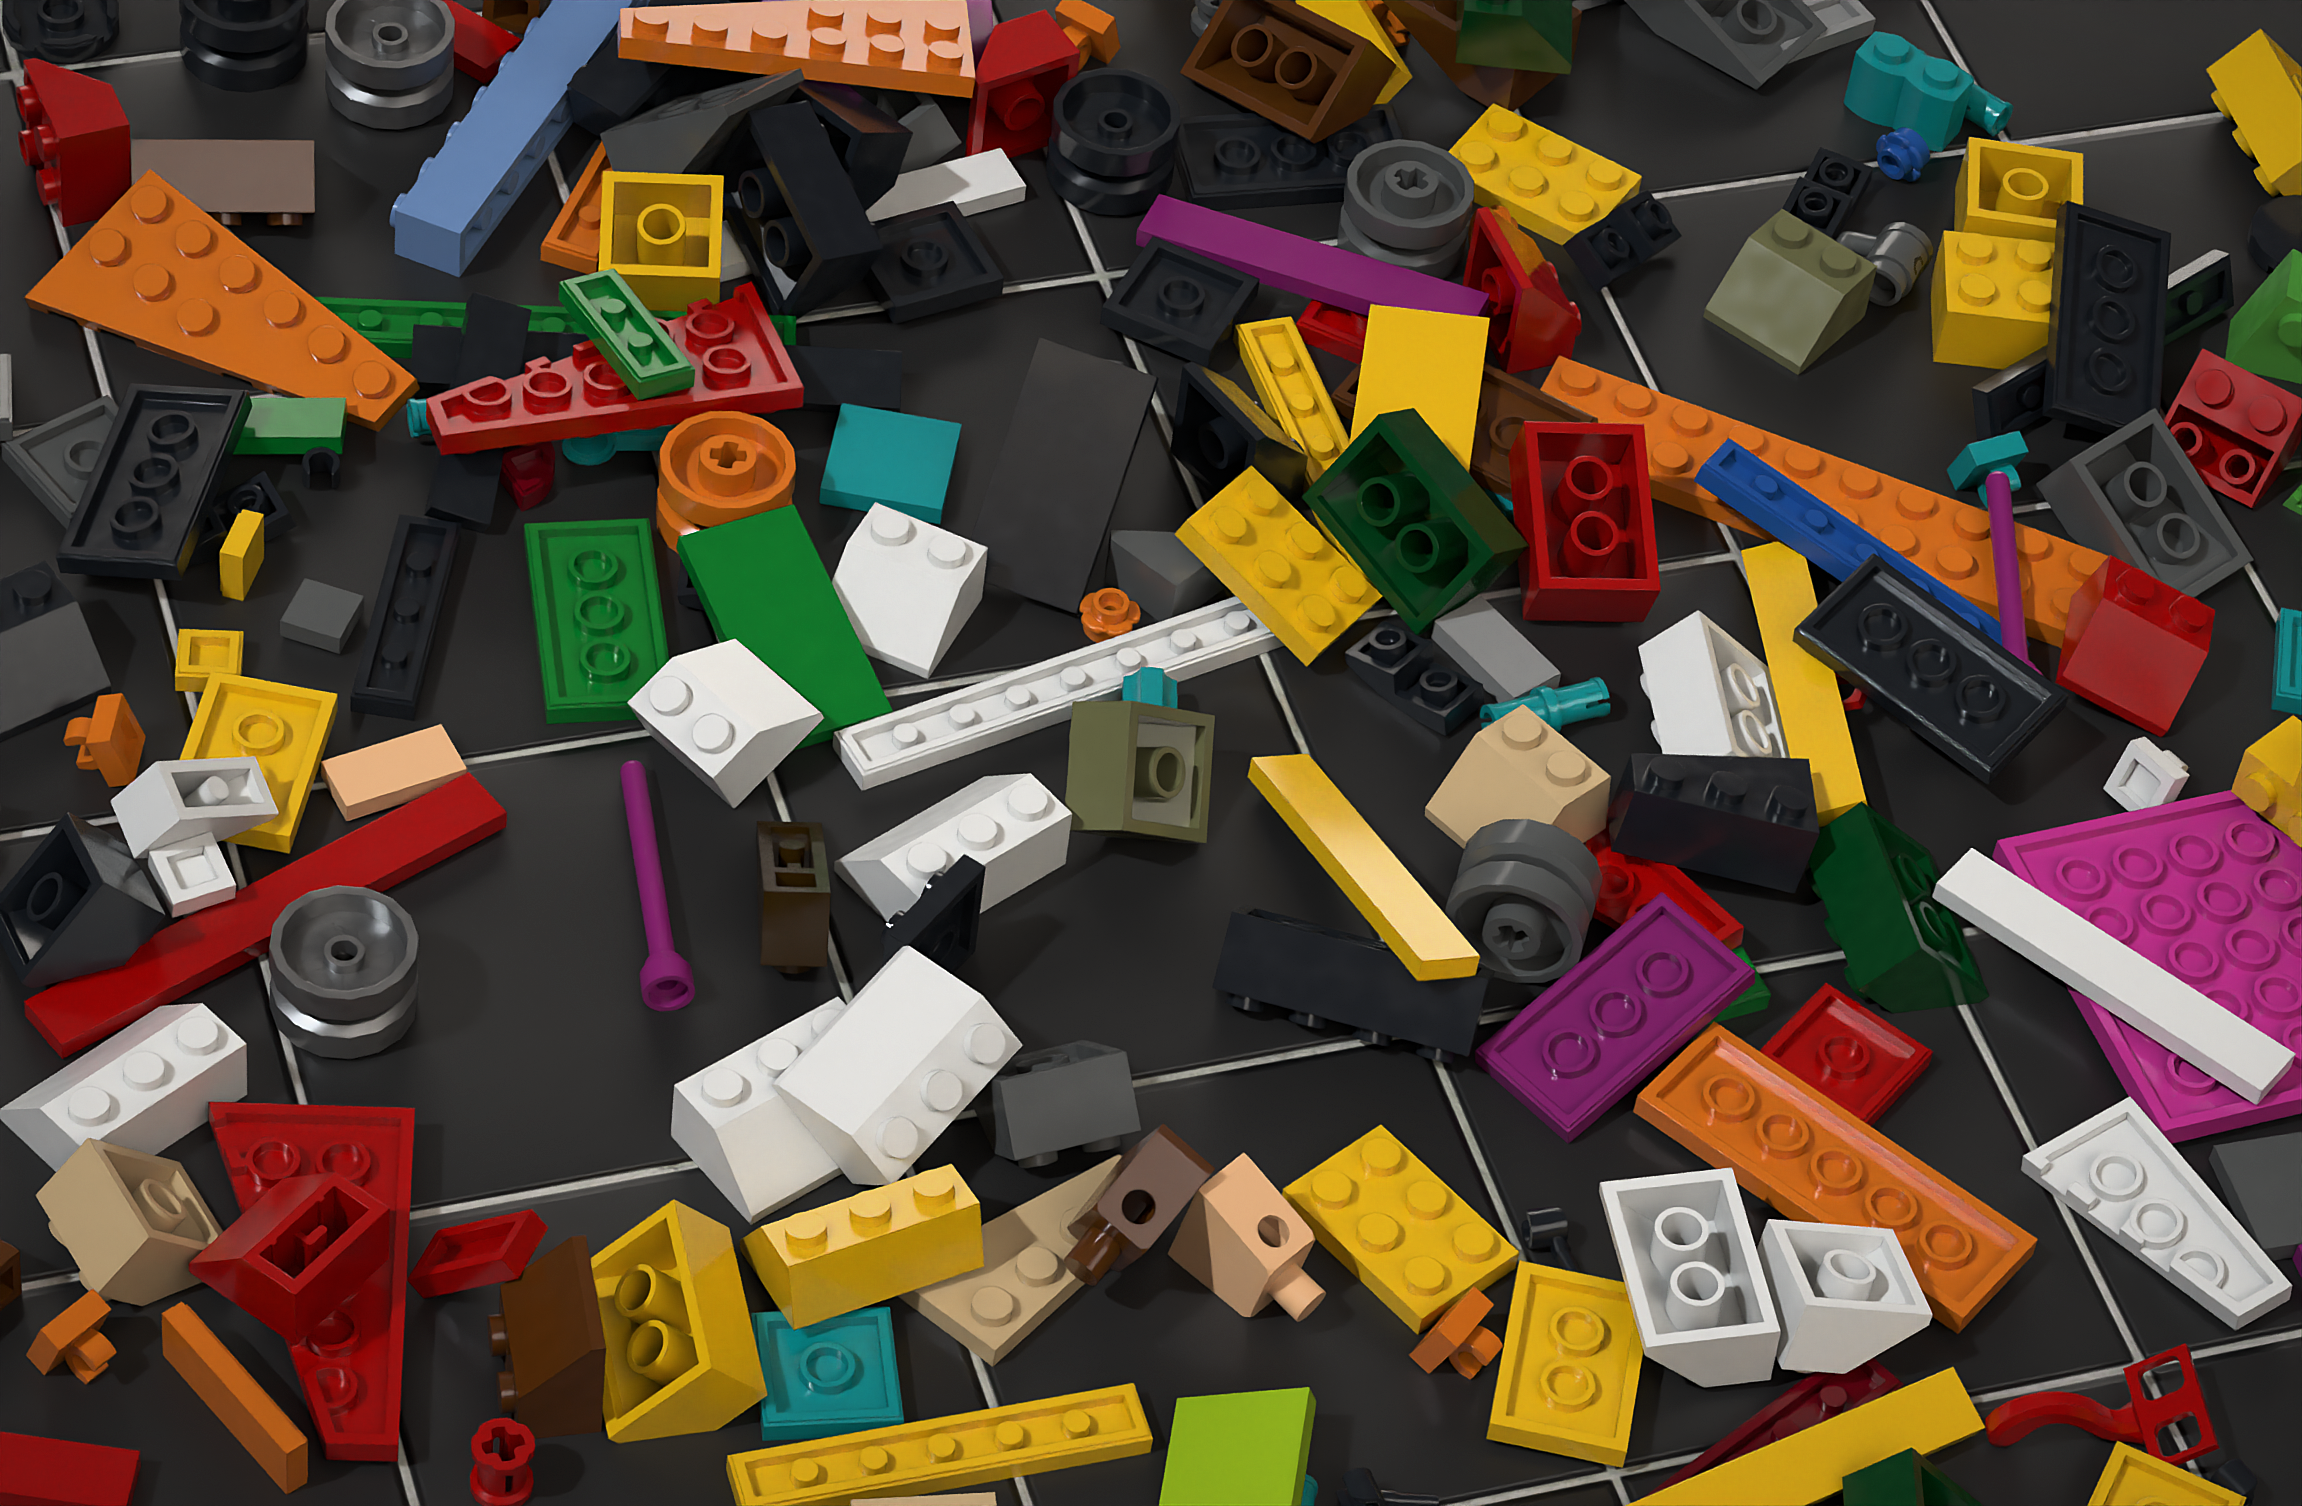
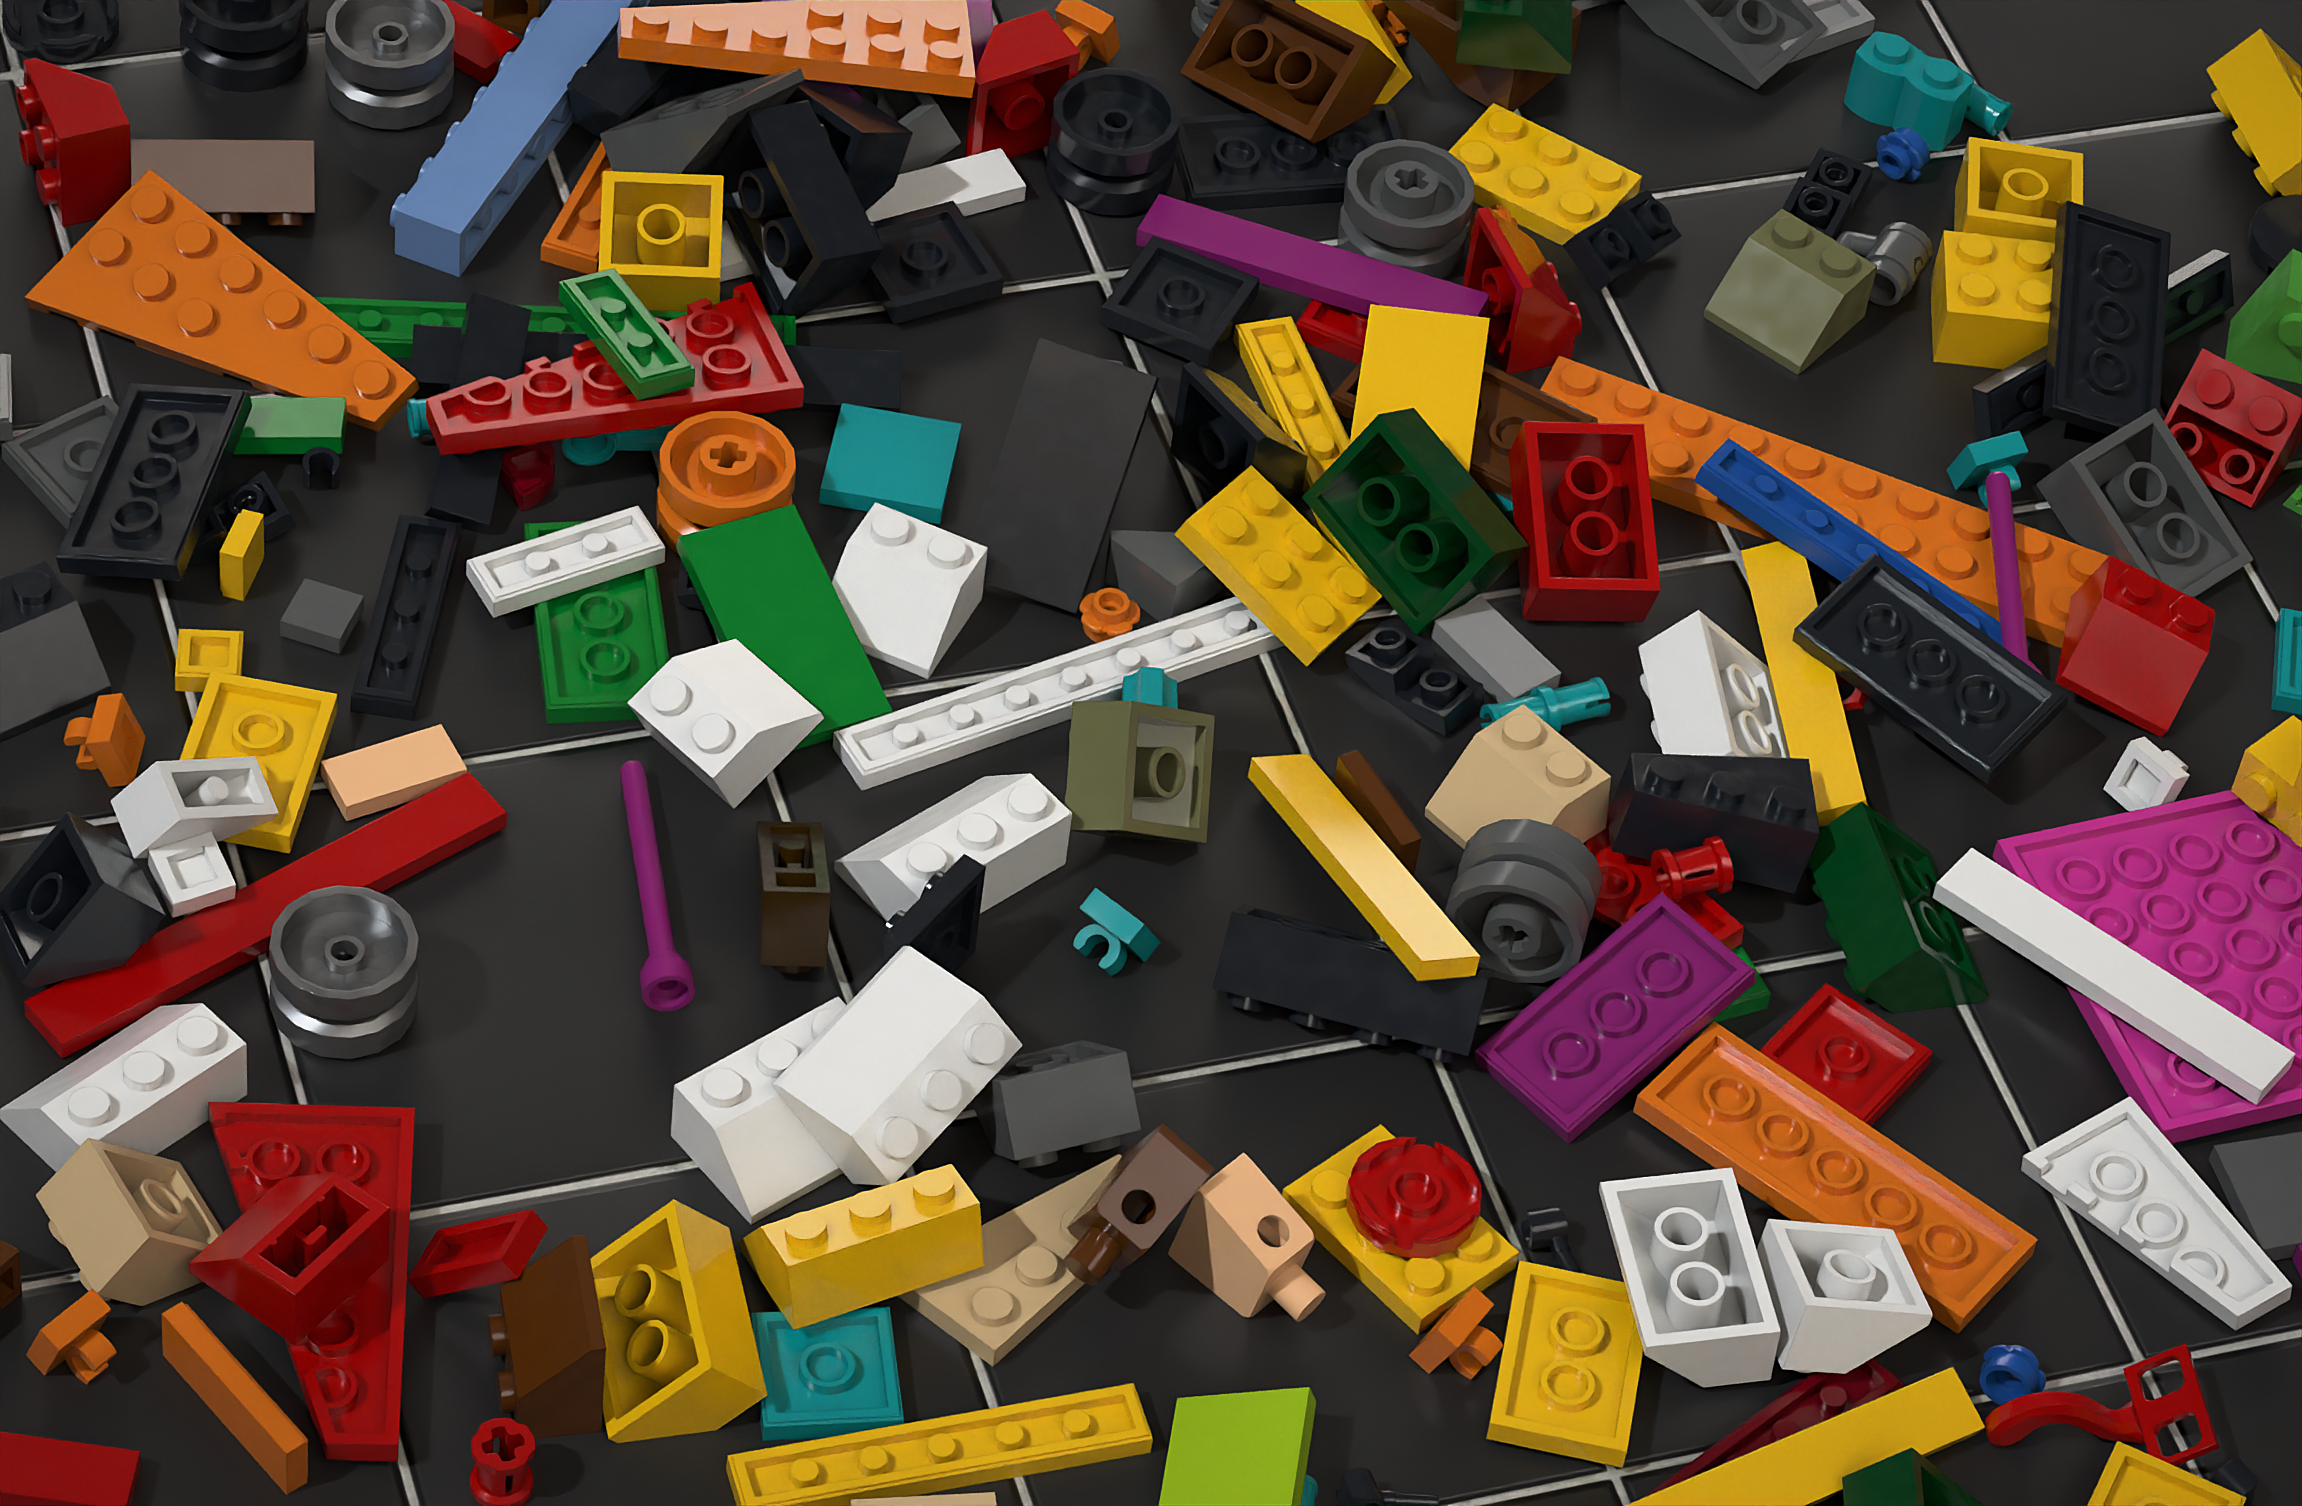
none -> white tile [466,505,665,618]
none -> teal tile [1073,887,1161,976]
none -> reddish brown tile [1333,749,1422,876]
none -> red tile [1346,1137,1482,1259]
none -> red bush [1651,836,1734,904]
none -> blue plate [1979,1344,2046,1405]

